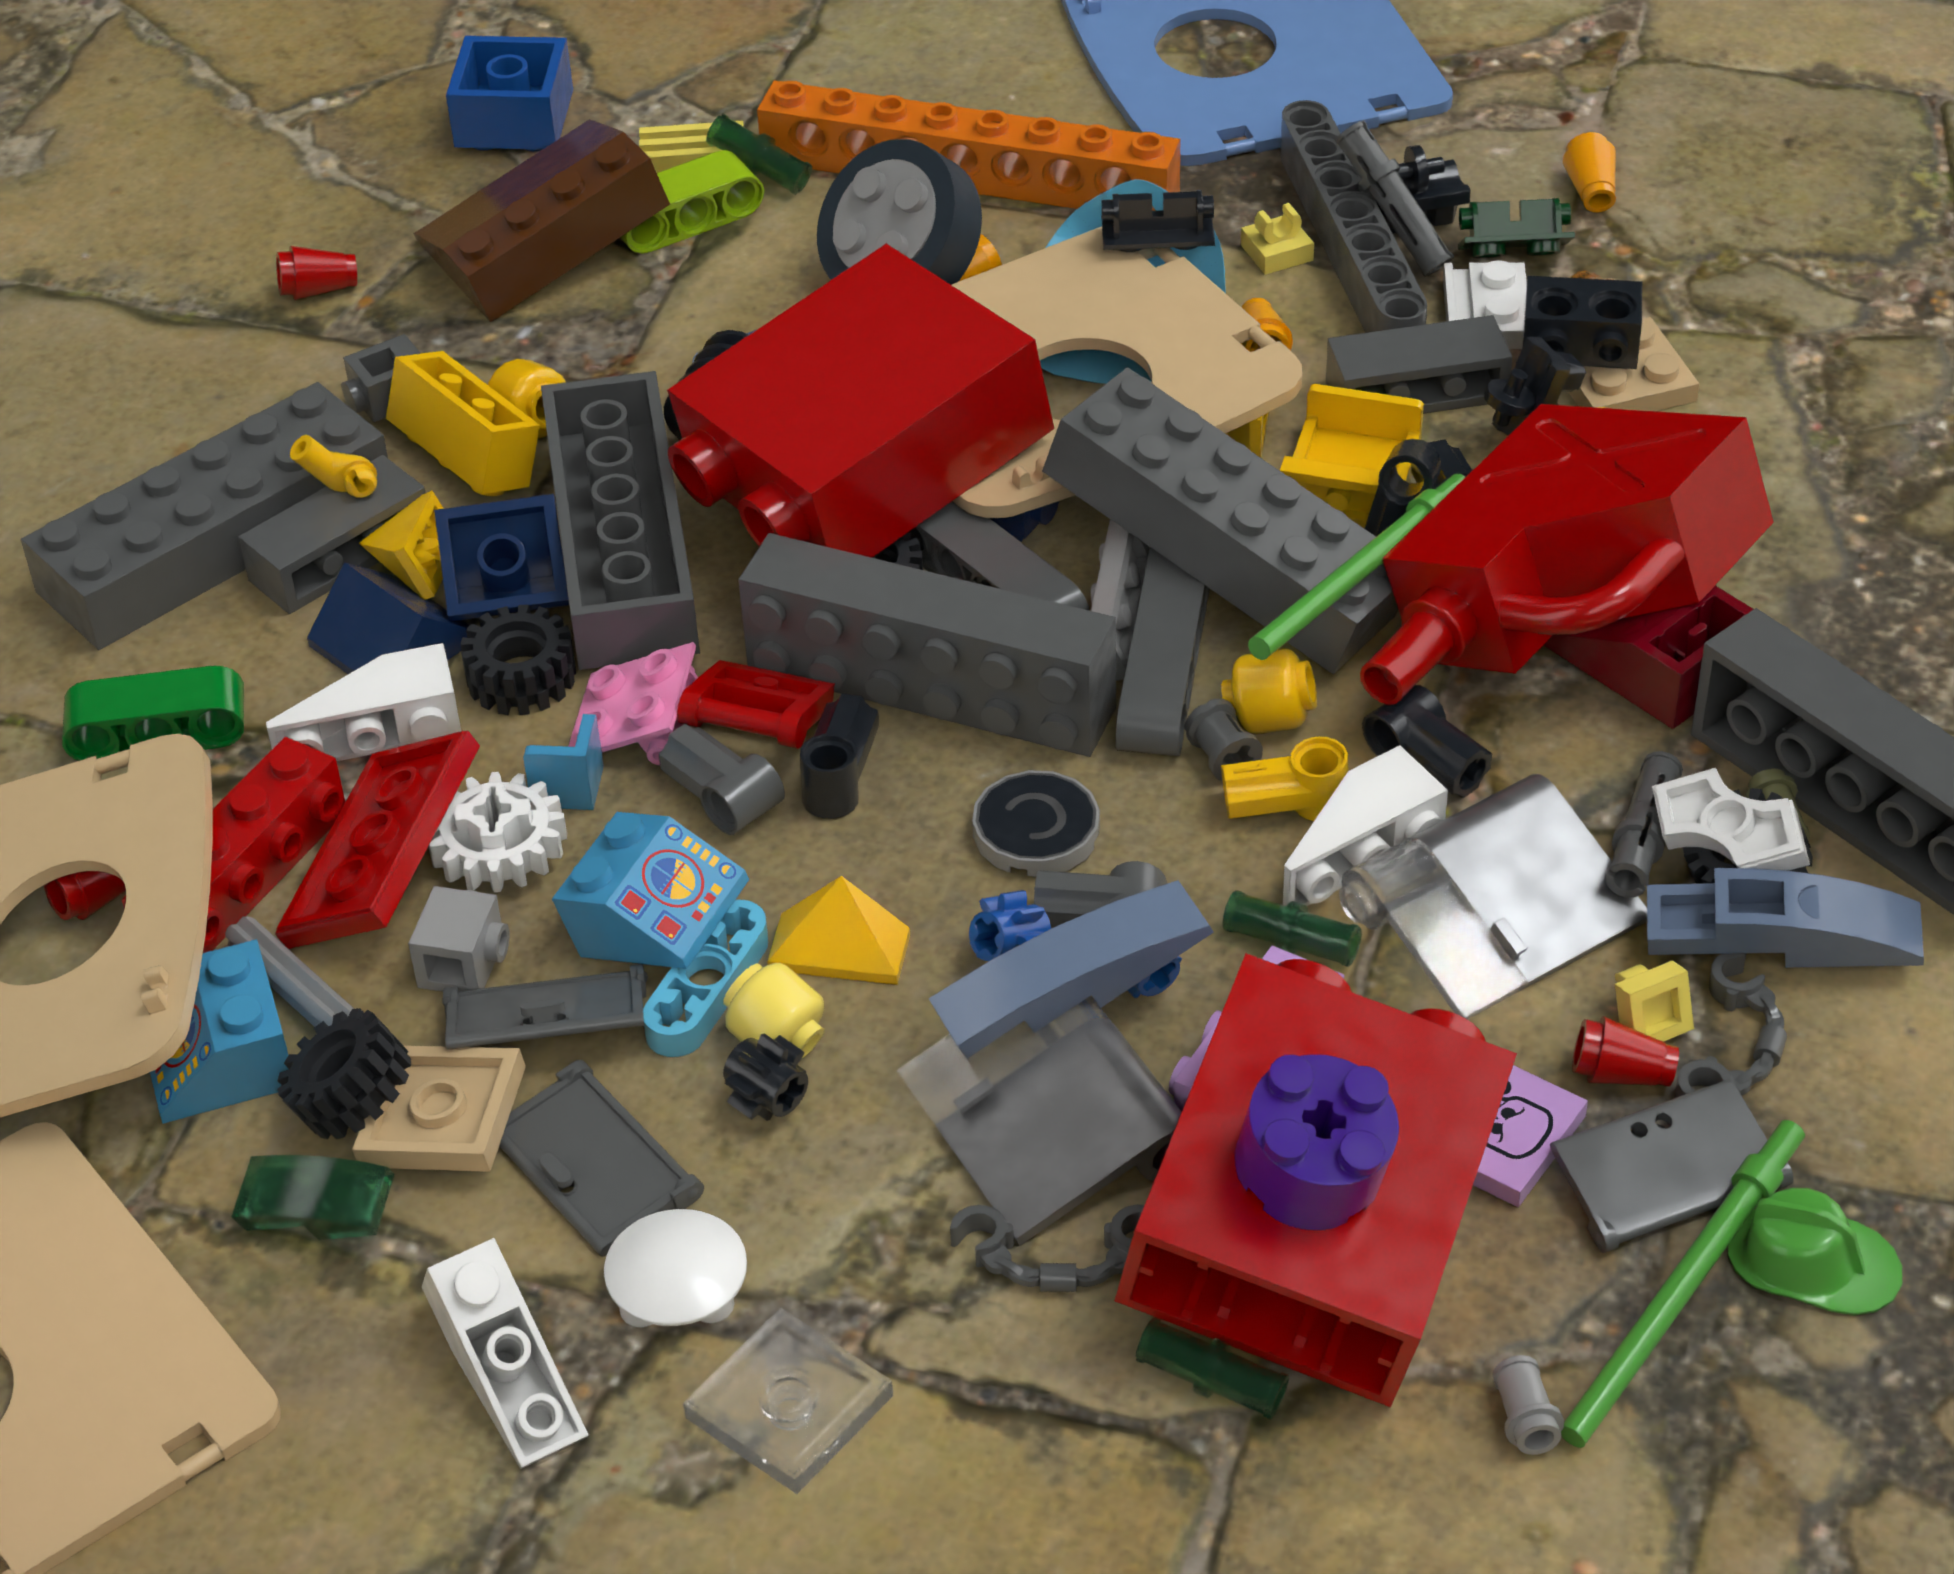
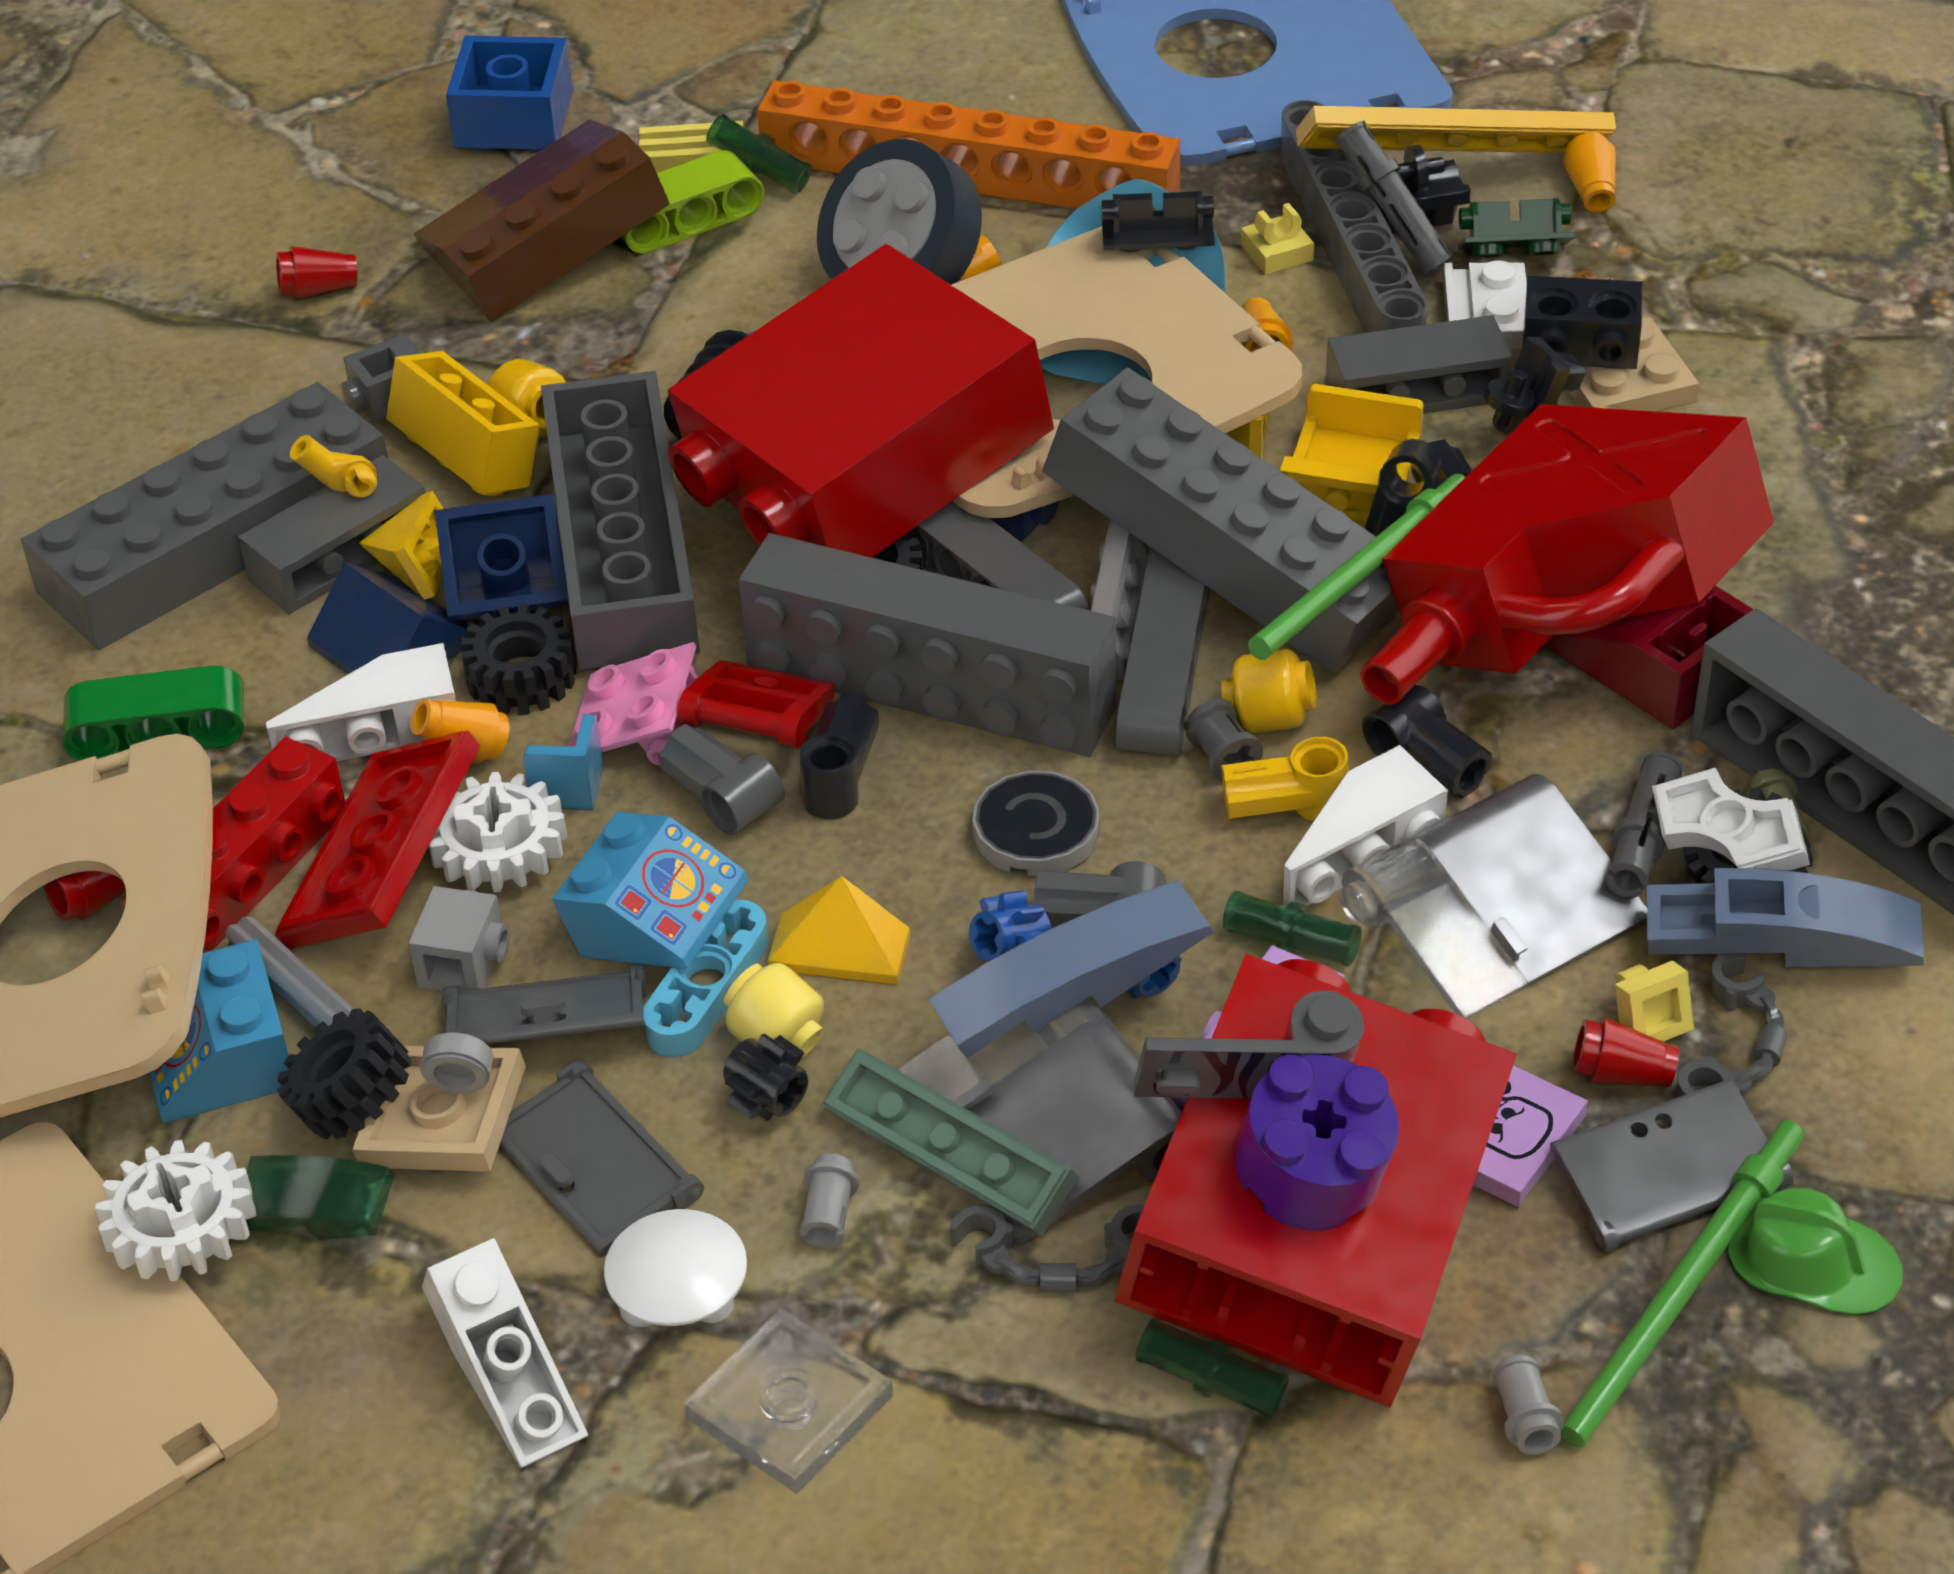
none -> white gear [95,1140,256,1281]
none -> light orange cone [411,698,510,764]
none -> light grey tile [420,1032,493,1094]
none -> light grey pin [799,1154,860,1249]
none -> sand green tile [821,1048,1079,1237]
none -> dark grey door [1133,990,1364,1099]
none -> yellow tile [1296,106,1617,154]

